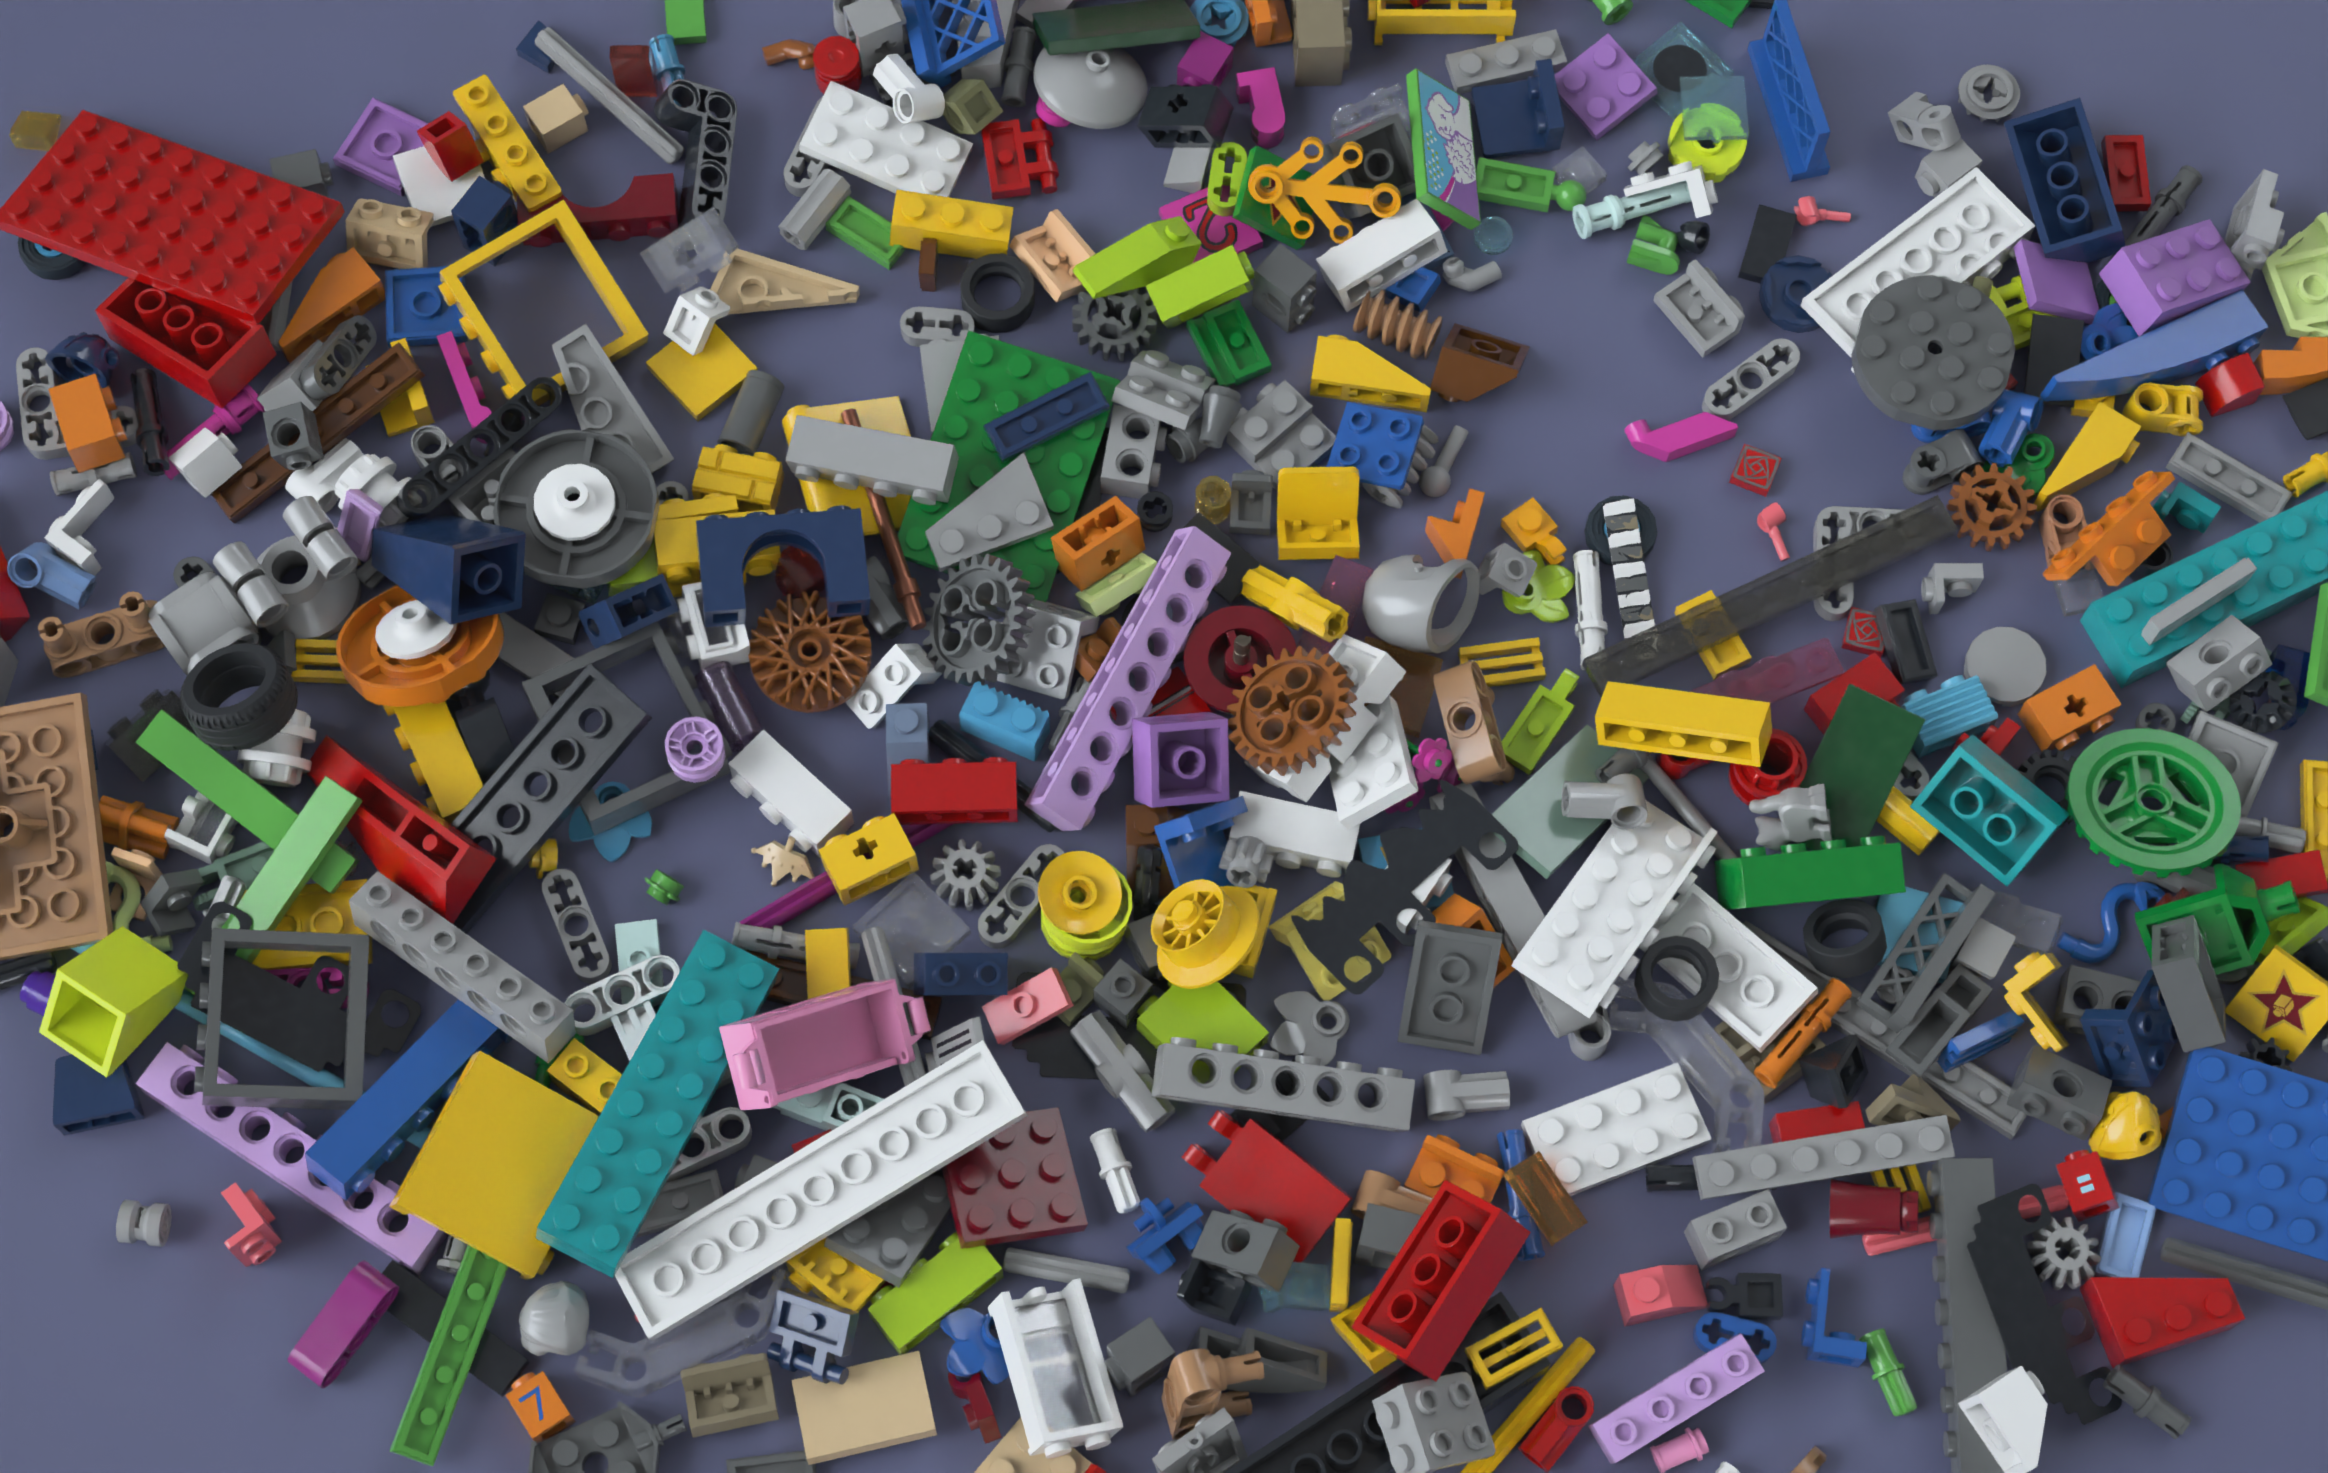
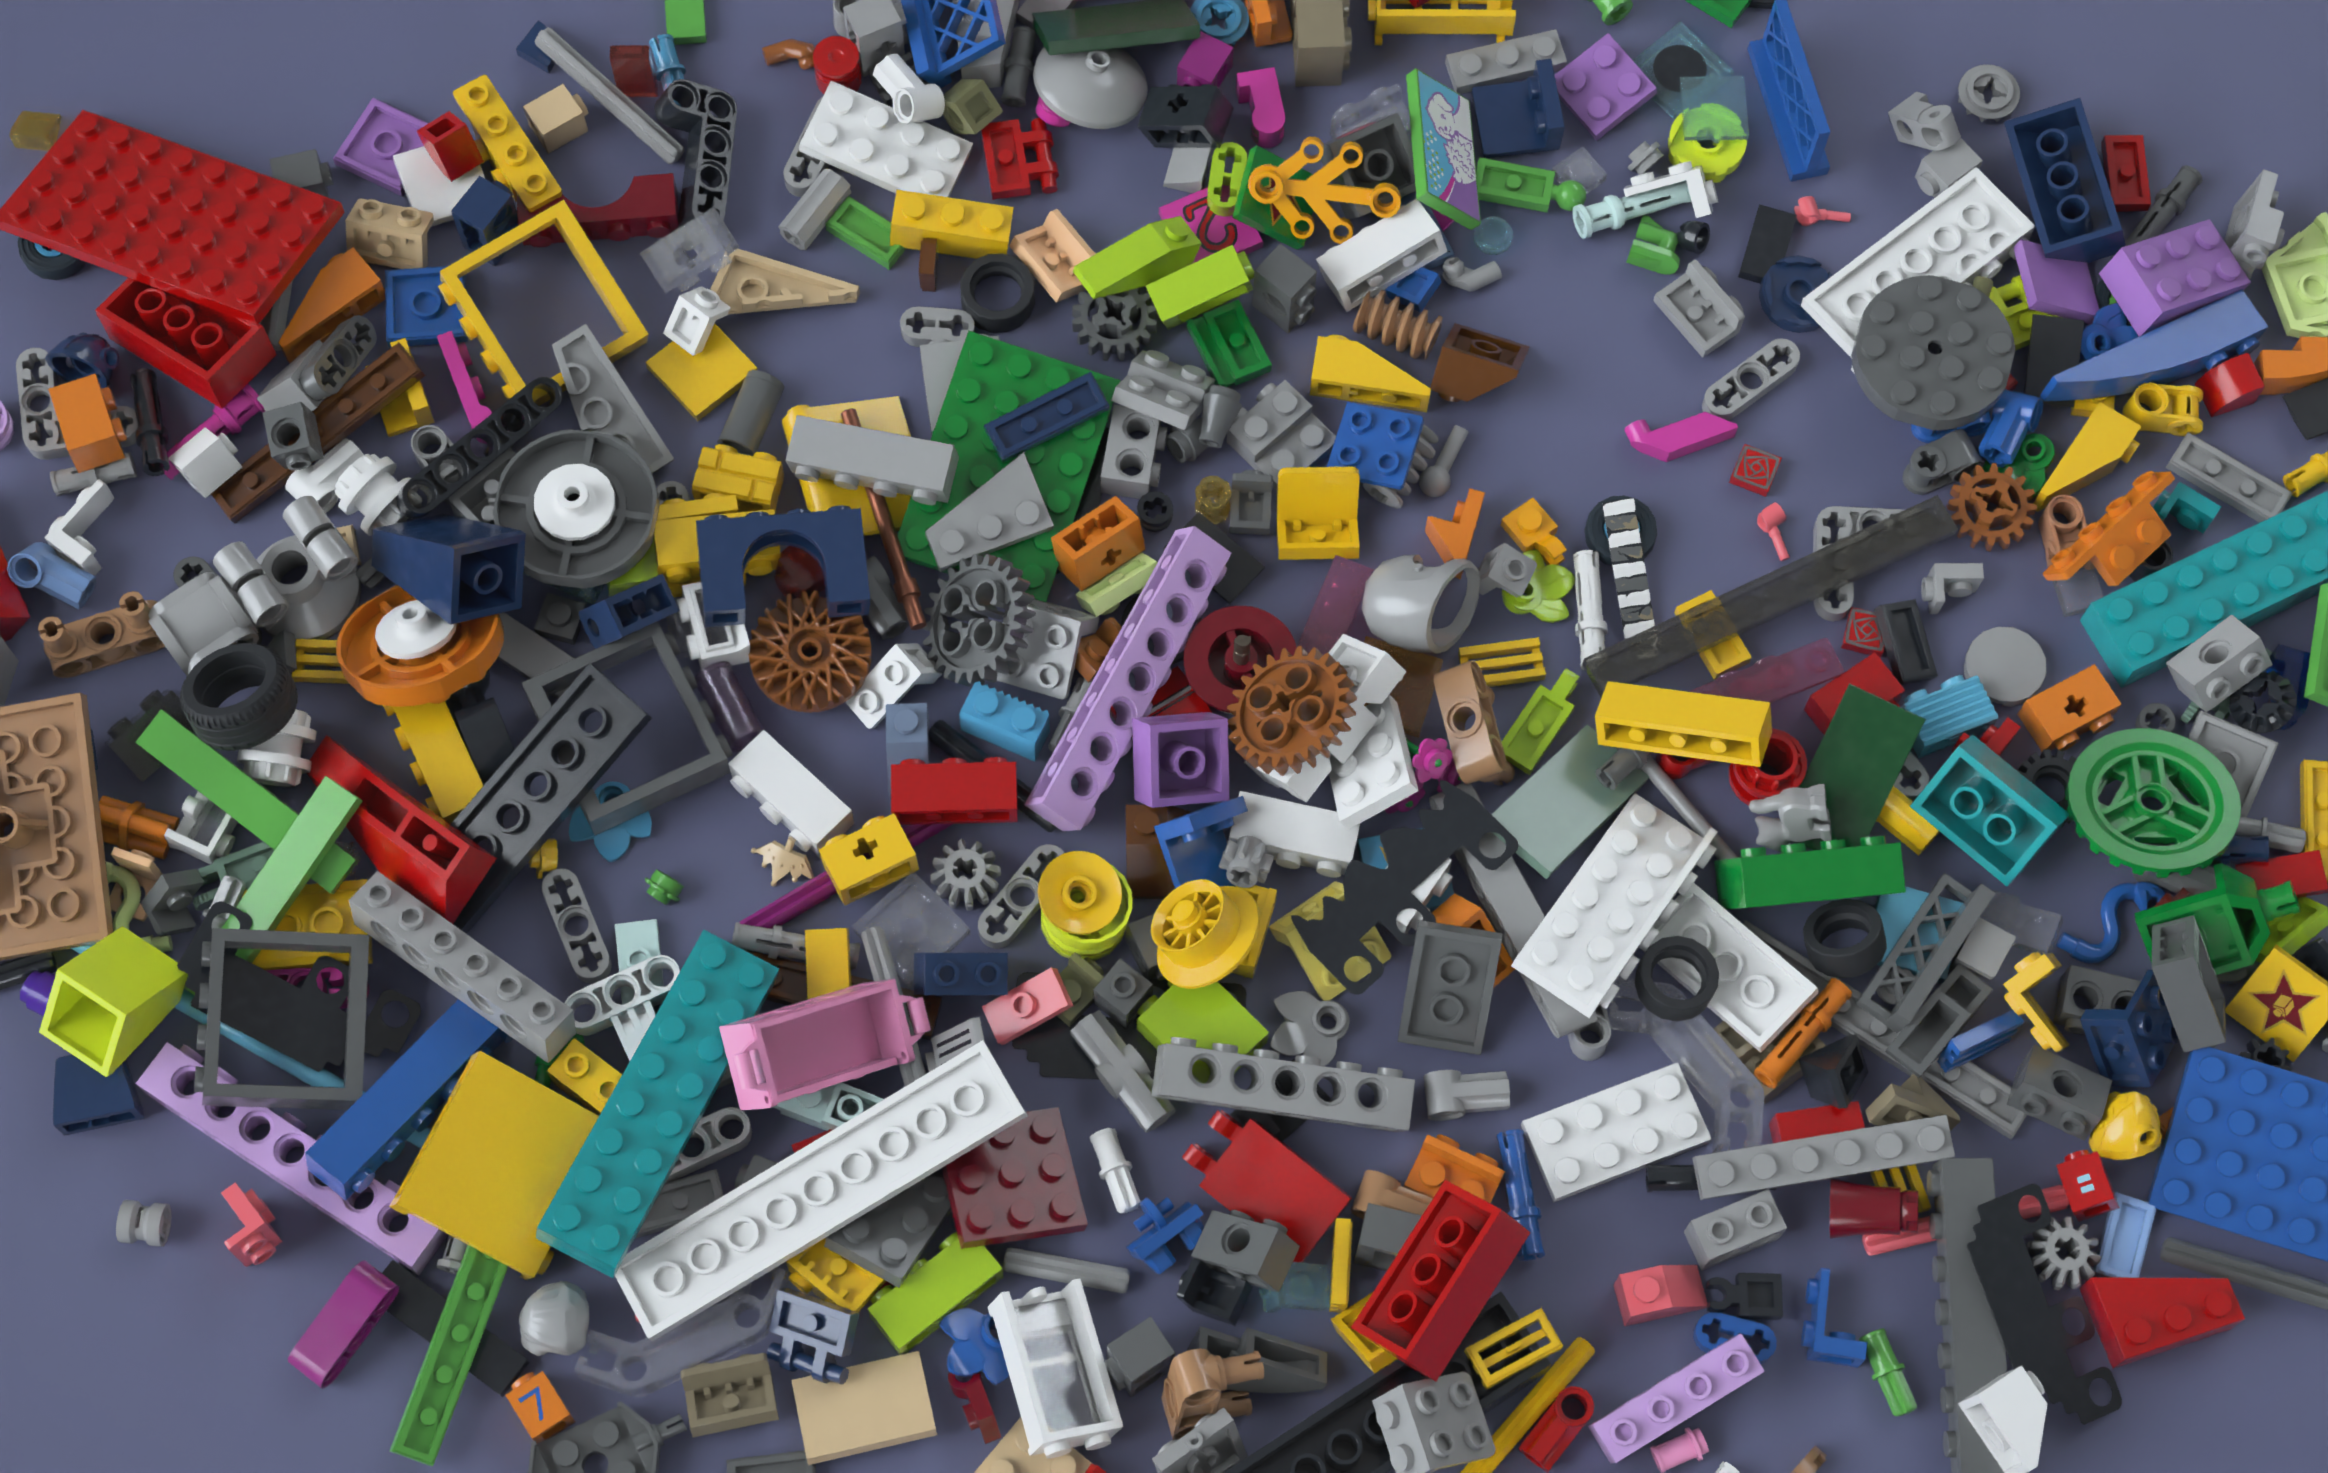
lavender tile [337,489,383,563] -> none
lavender wheel [664,716,726,783] -> none
black axle [1133,844,1162,921] -> none
yellow piece [1241,565,1349,643] -> none
clear orange tile [1503,1151,1588,1246] -> none
light grey piece [1561,774,1648,829] -> none
dark grey pin [2103,1364,2191,1439] -> none
light grey tile [2141,558,2257,646] -> none

